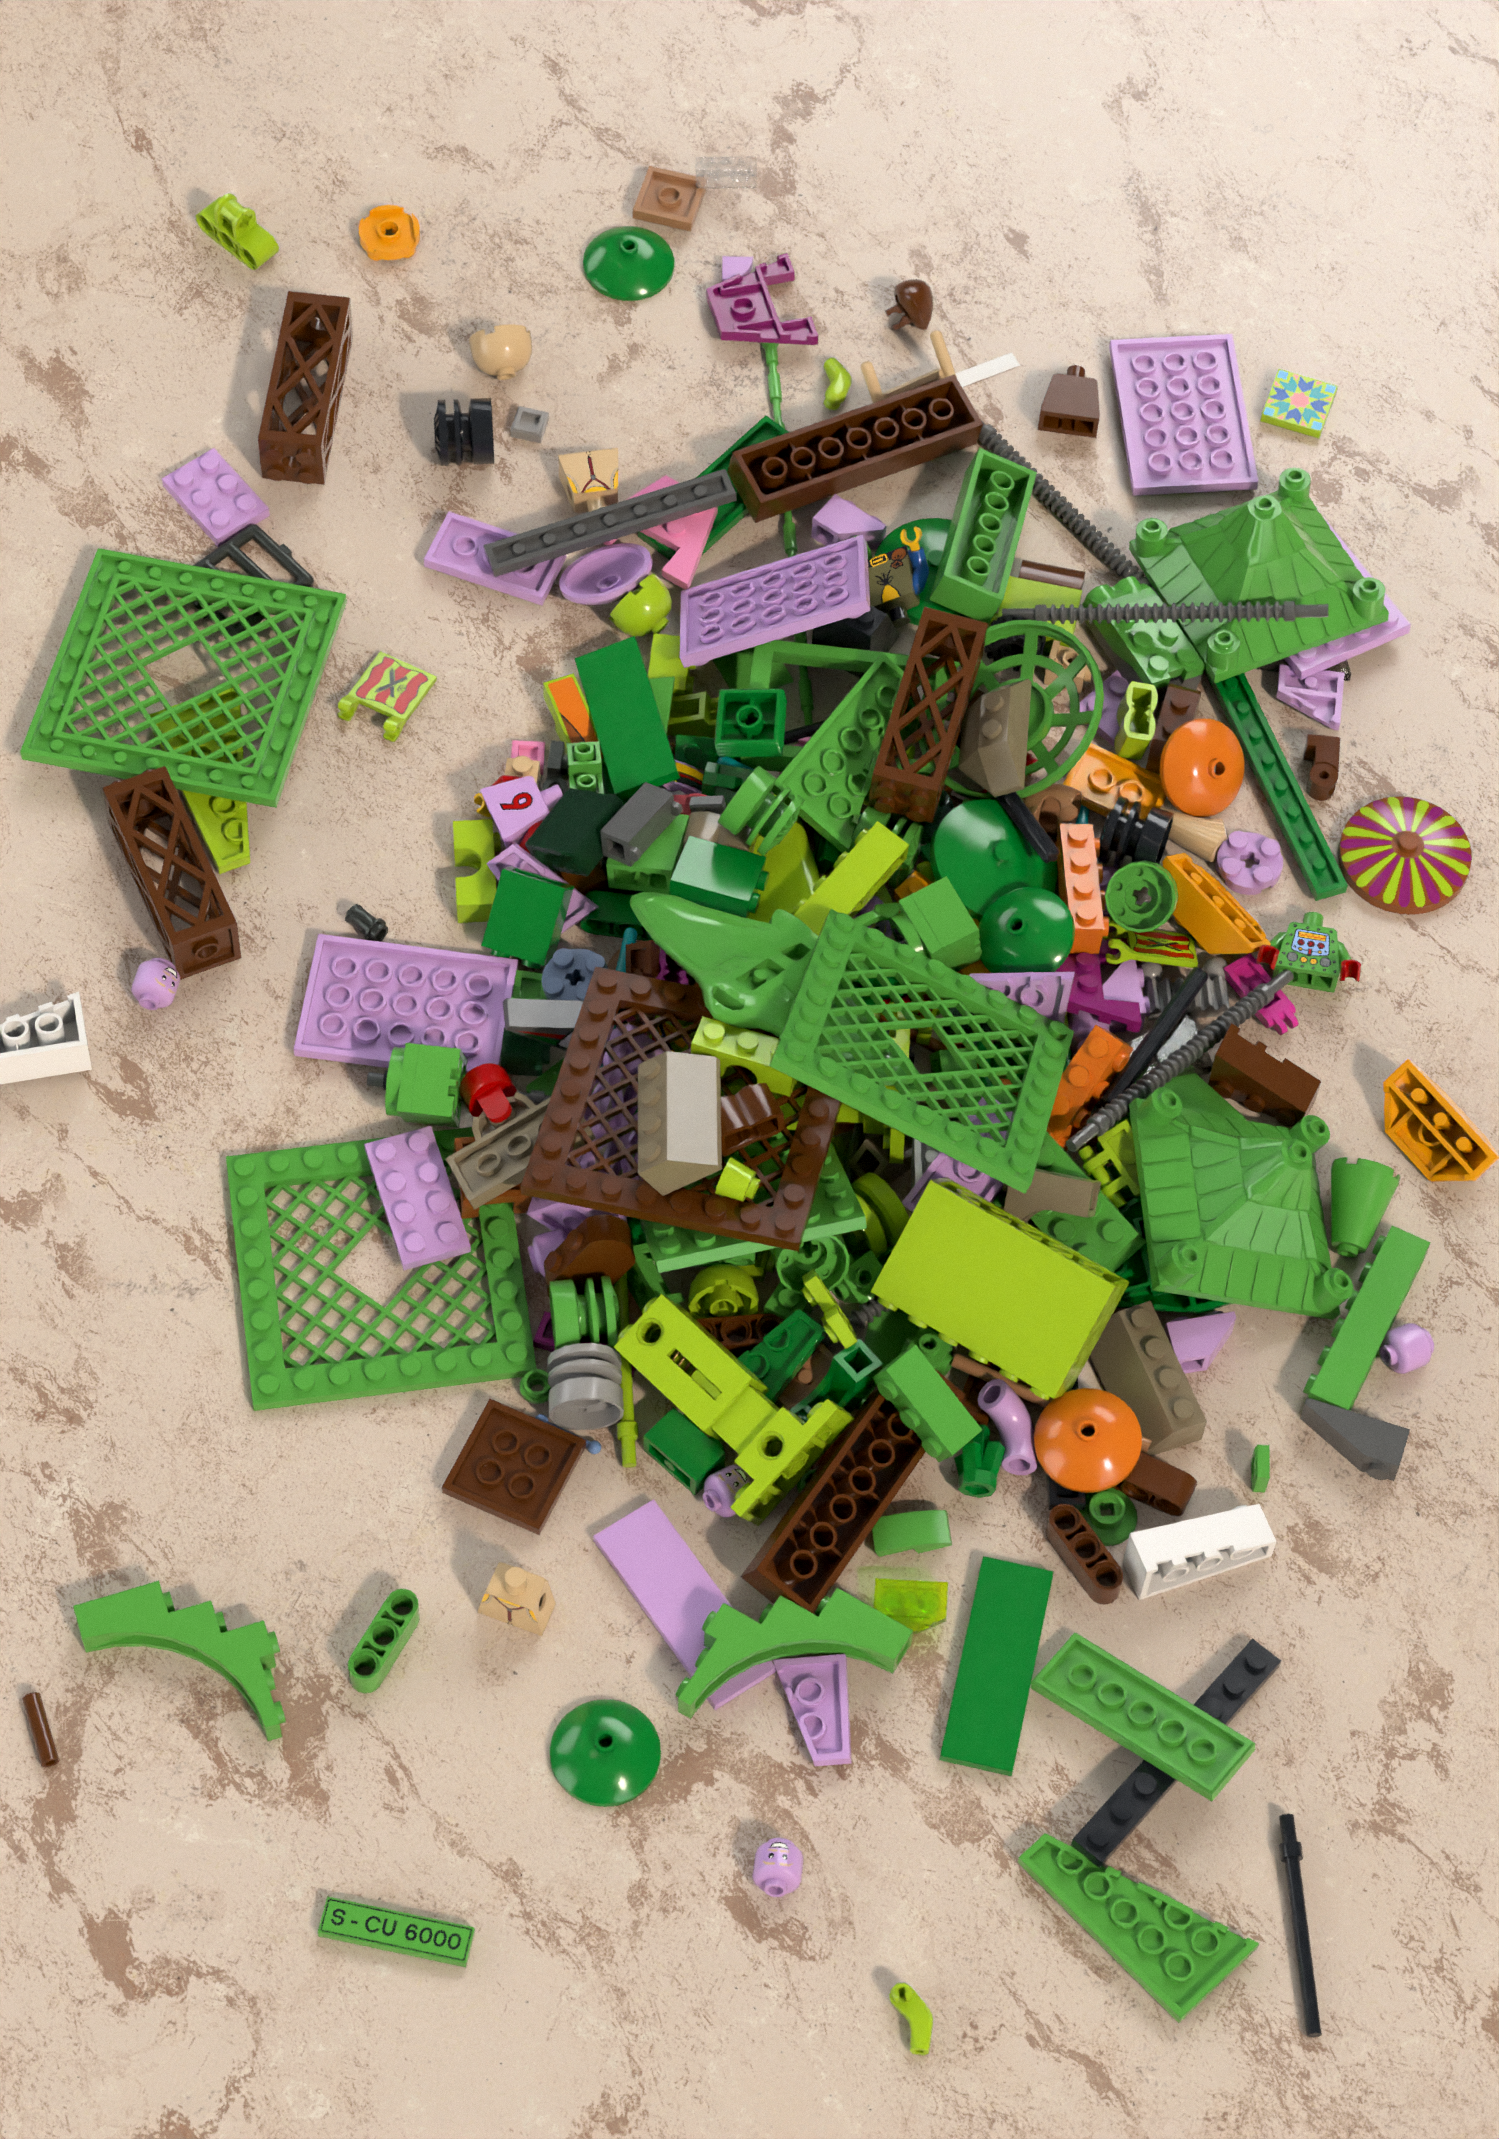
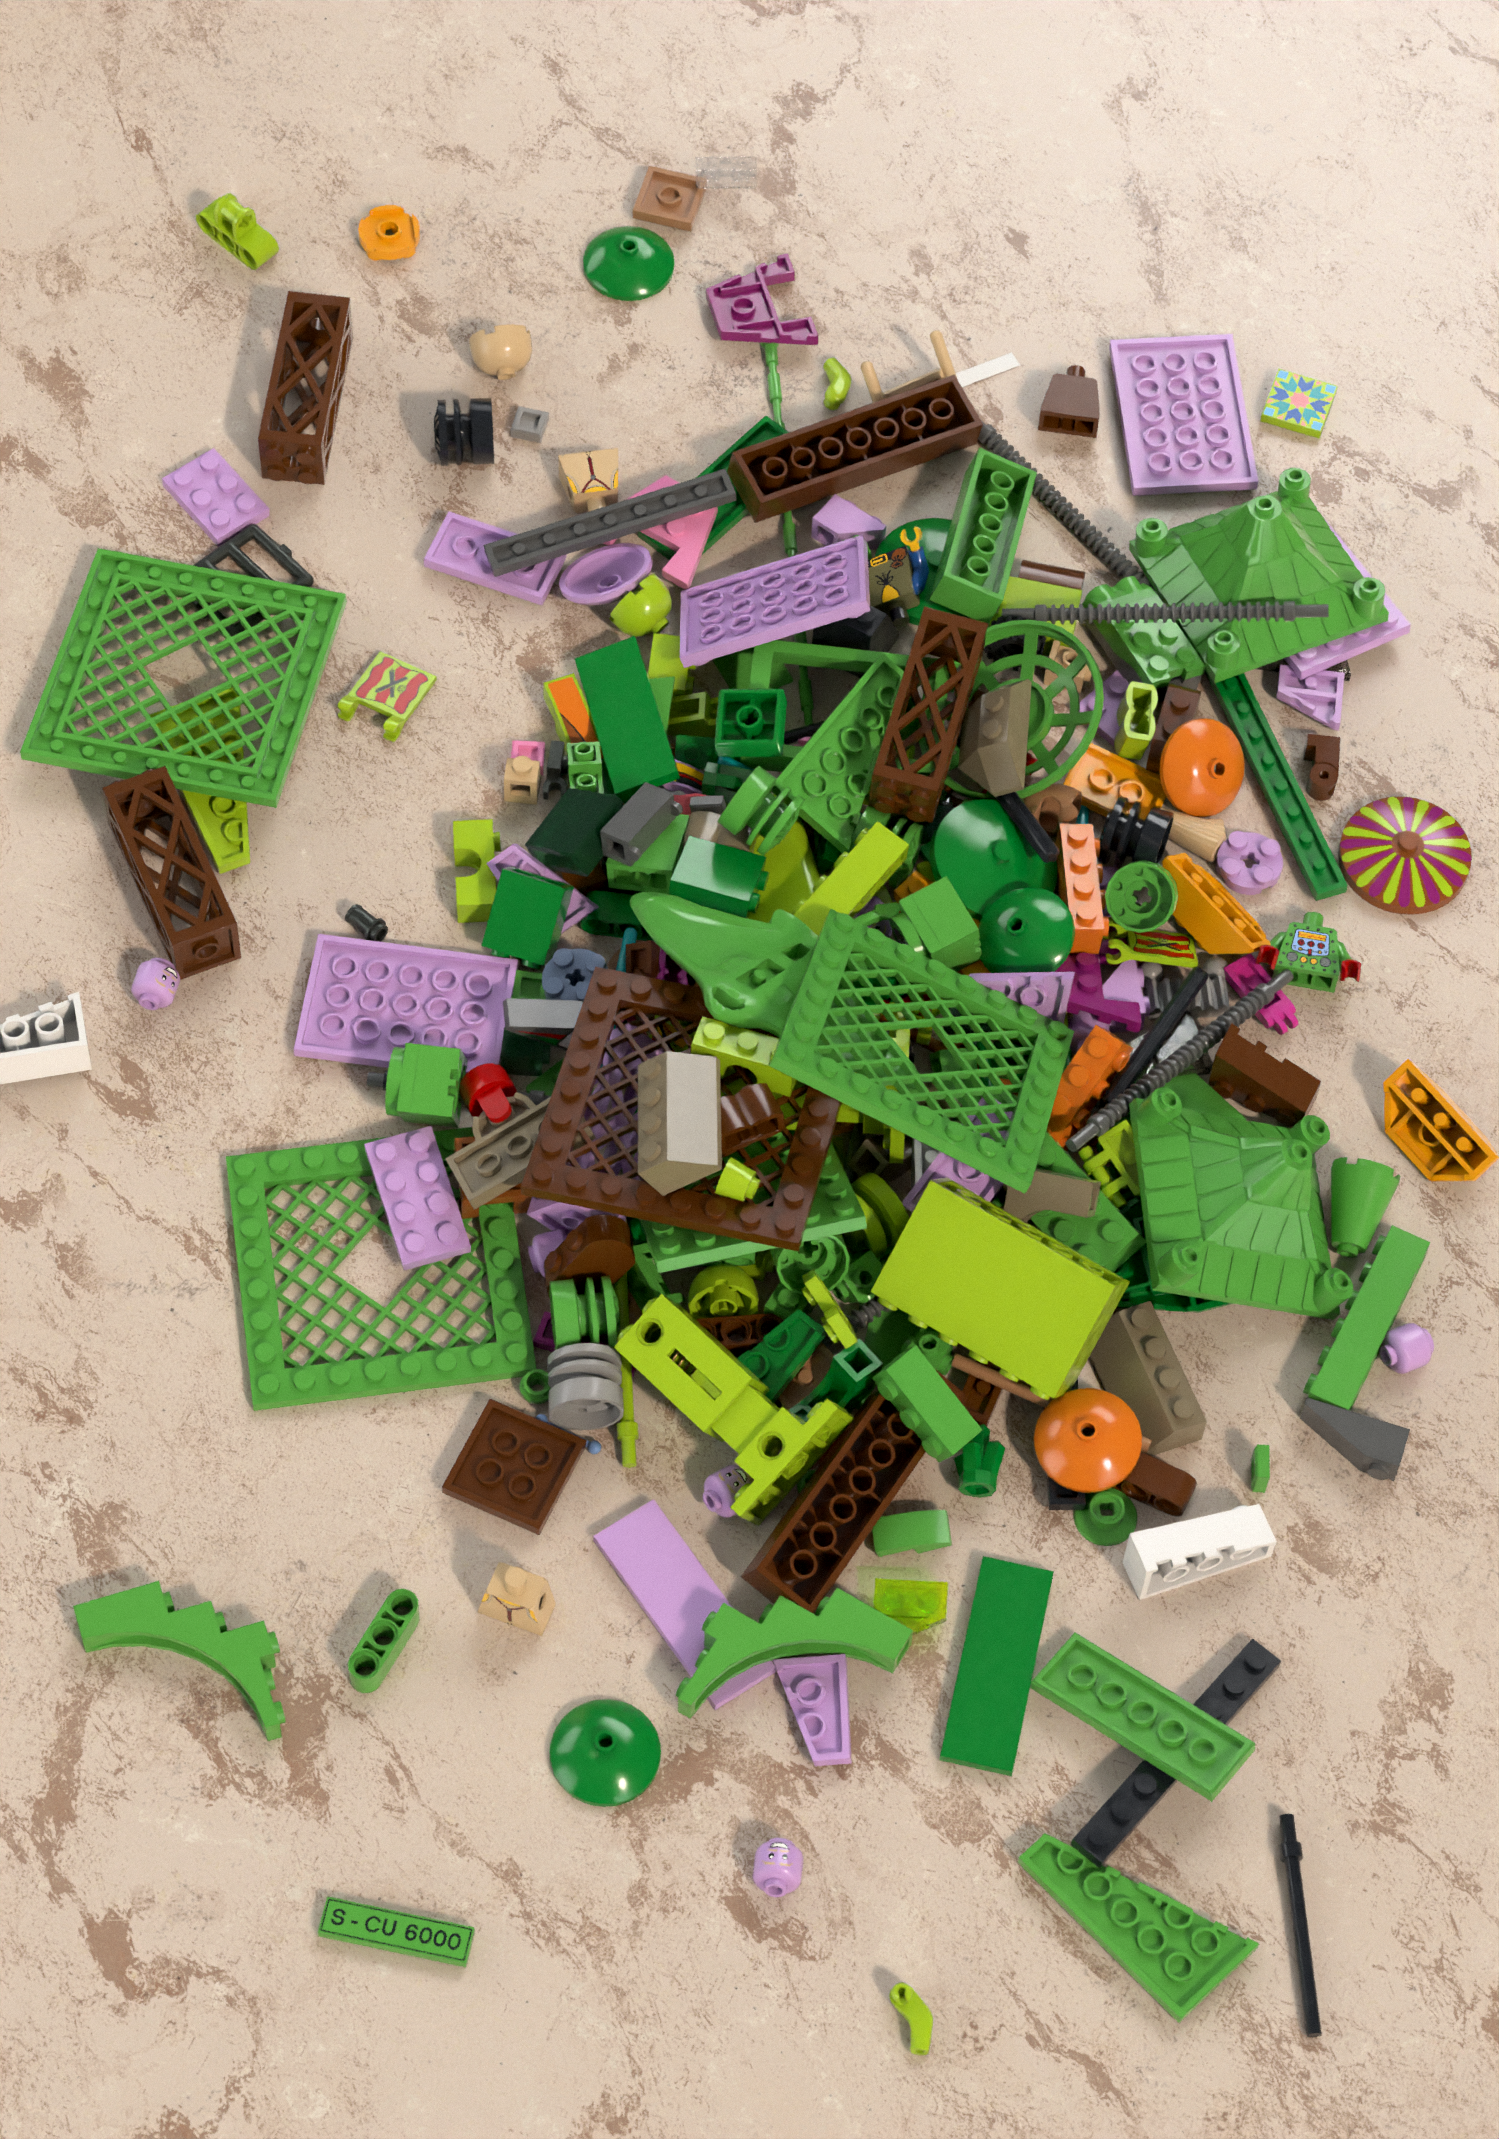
reddish brown piece [22,1692,59,1767] -> none
lavender torso [474,775,566,855] -> none
green brick [643,1407,726,1495] -> none
lavender tile [722,256,753,281] -> none
reddish brown piece [885,279,933,330] -> none
lavender cylinder [977,1379,1038,1475] -> none
reddish brown beam [1046,1504,1123,1604] -> none
lavender slope [1164,1311,1236,1374] -> none

